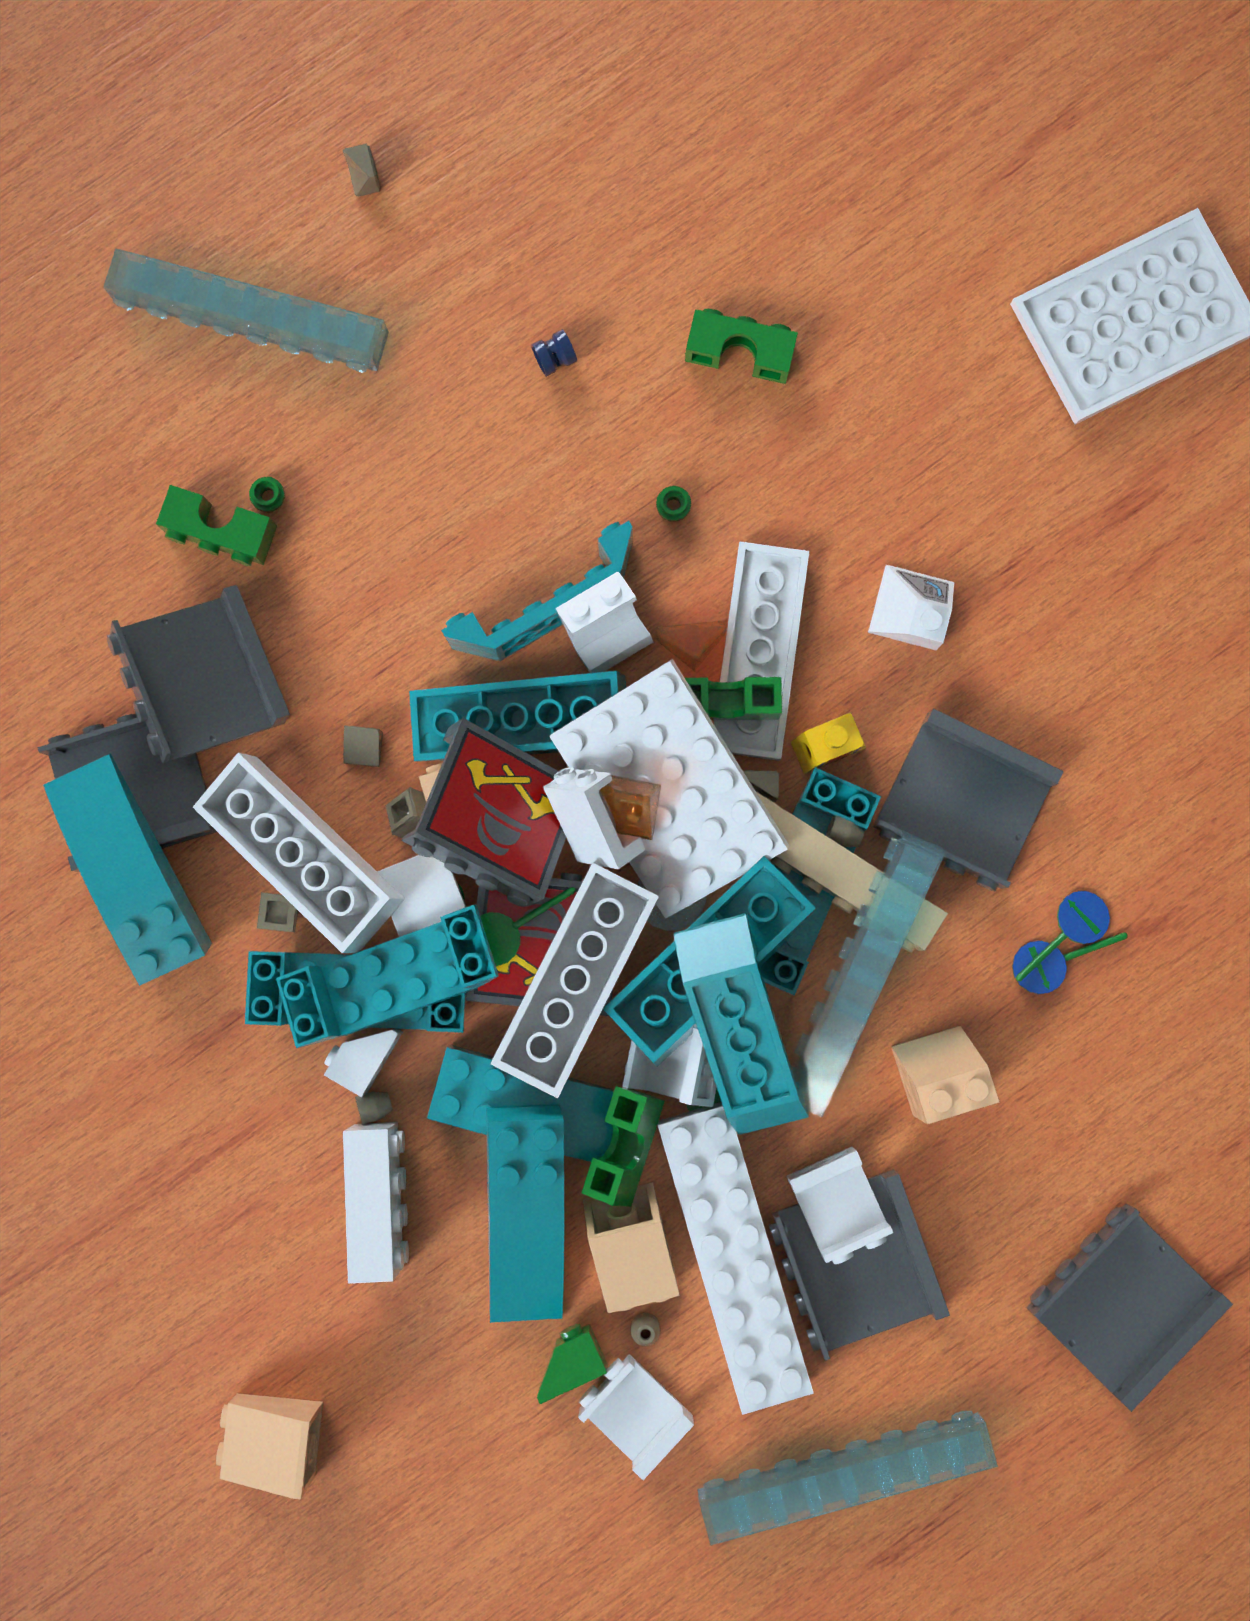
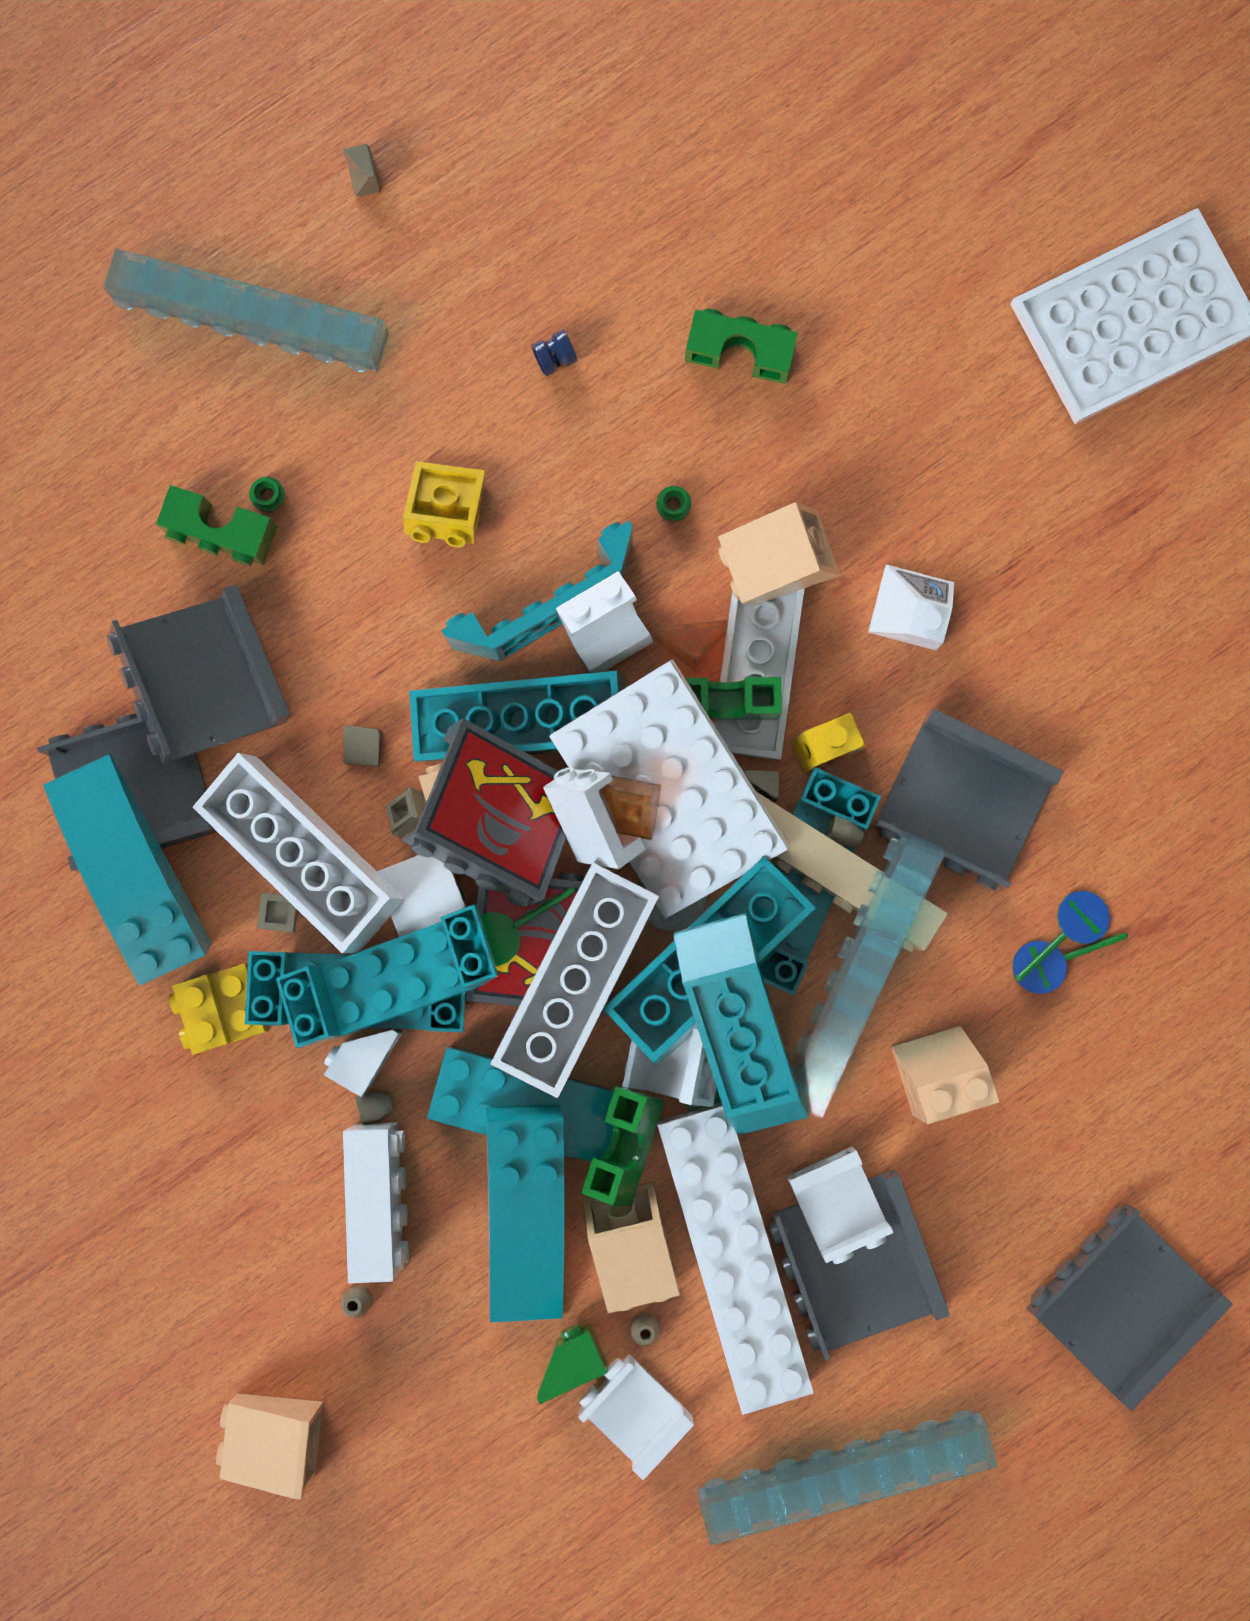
none -> yellow plate [169,963,268,1055]
none -> dark tan hose [340,1285,372,1318]
none -> yellow plate [403,461,485,547]
none -> light nougat slope [718,502,841,606]

